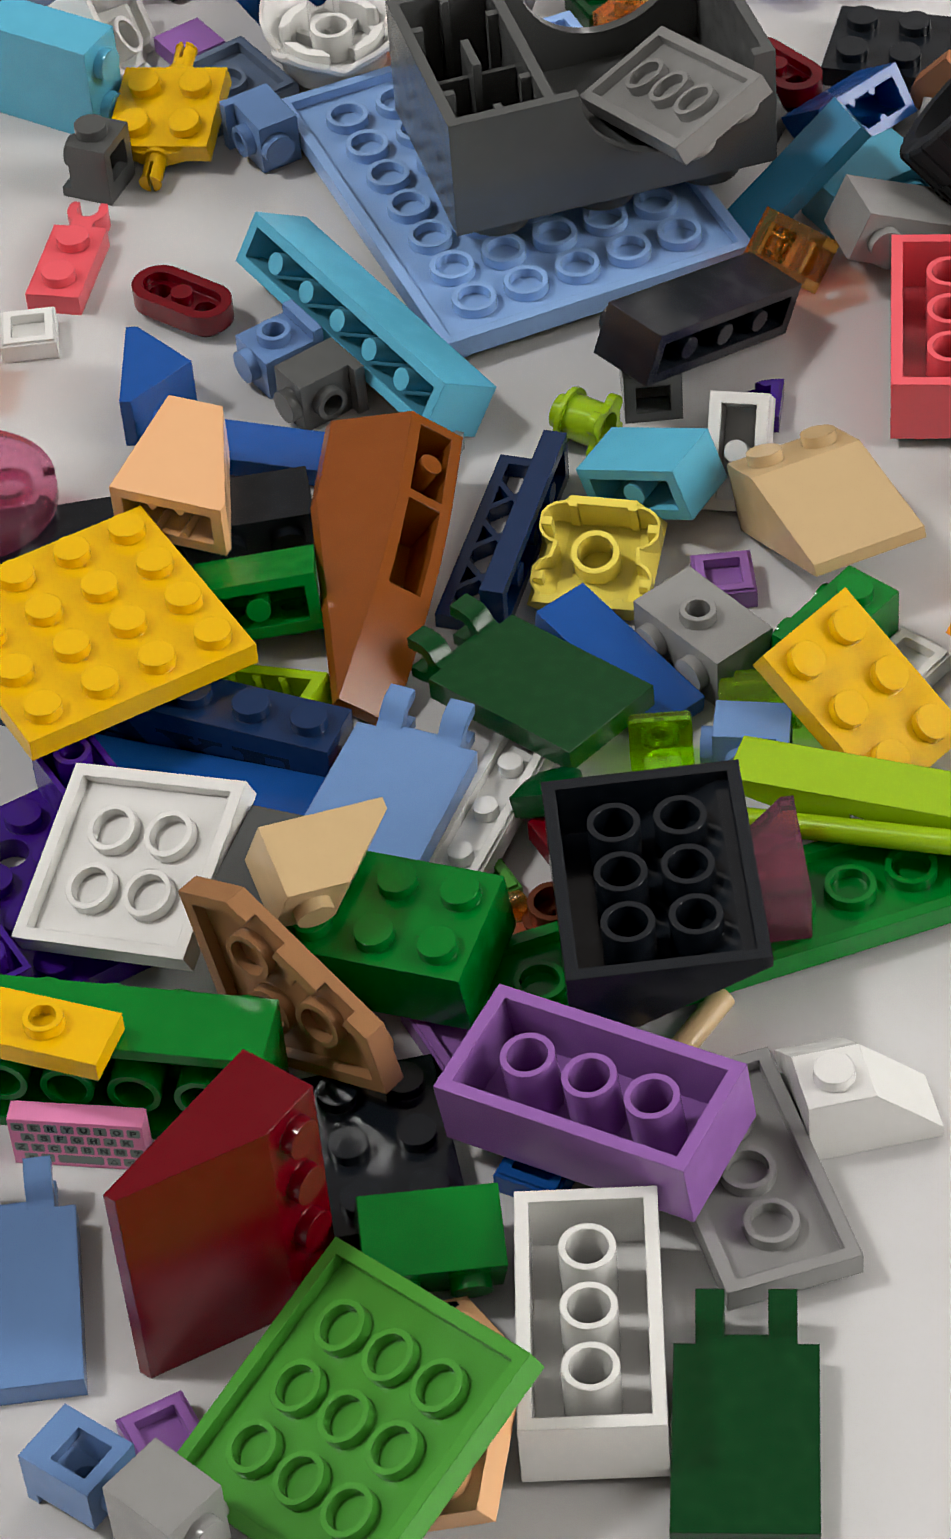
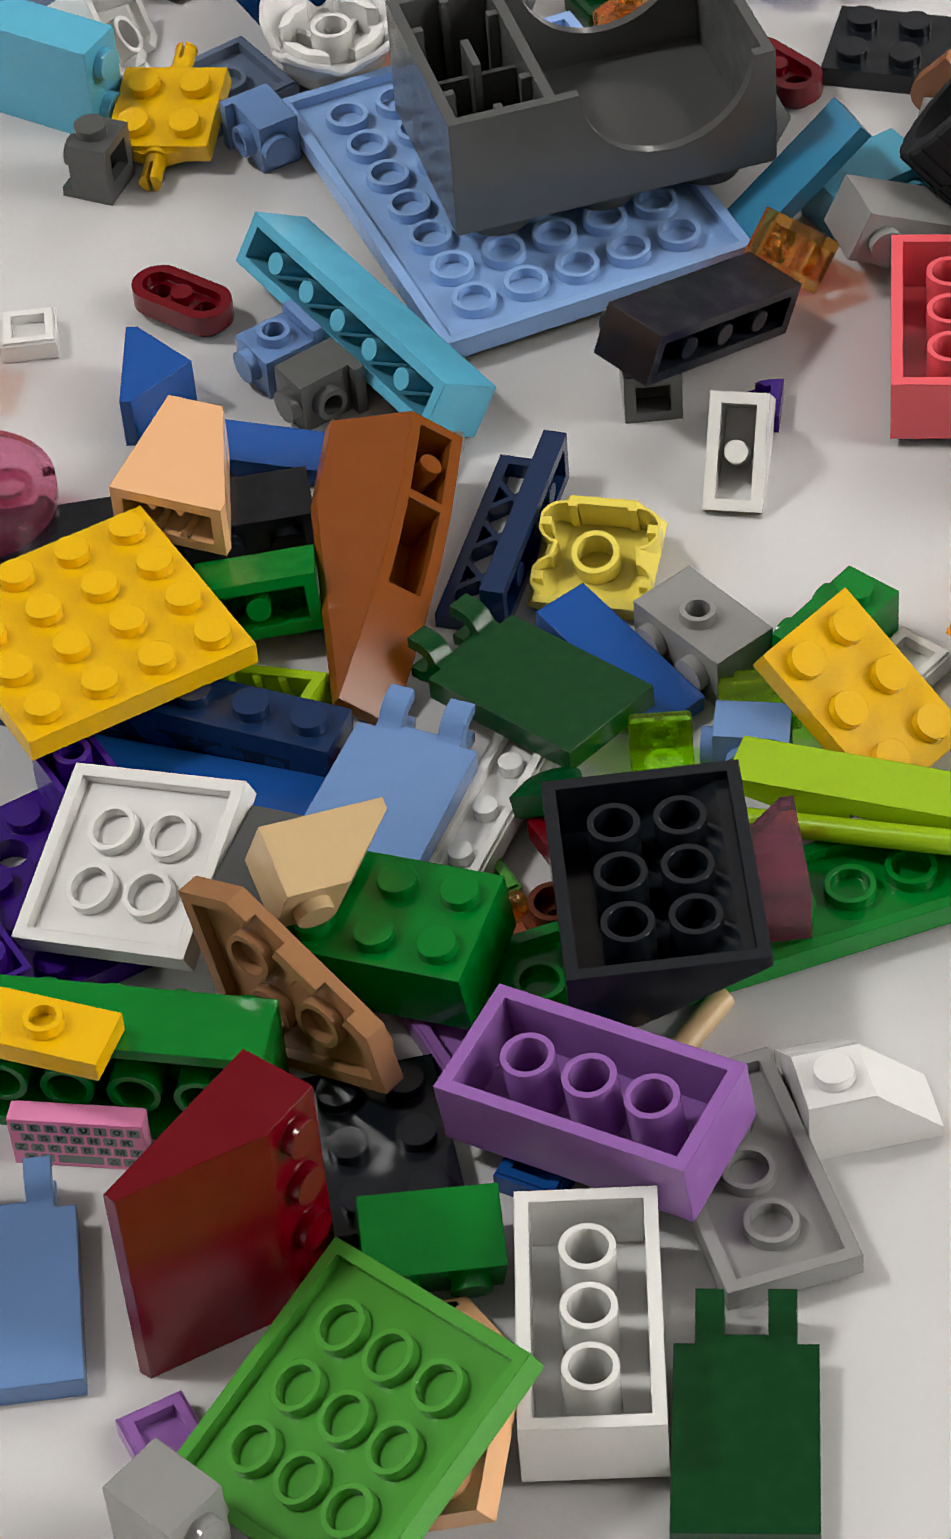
medium blue brick [18,1404,136,1530] -> none
coral plate [25,201,111,315] -> none
medium lavender tile [153,17,225,65] -> none
lime brick [549,386,623,457] -> none
medium azure brick [576,427,728,520] -> none
light grey plate [580,26,773,165] -> none
medium lavender tile [690,550,758,608] -> none
tan slope [727,424,926,577] -> none
blue brick [781,62,917,139] -> none

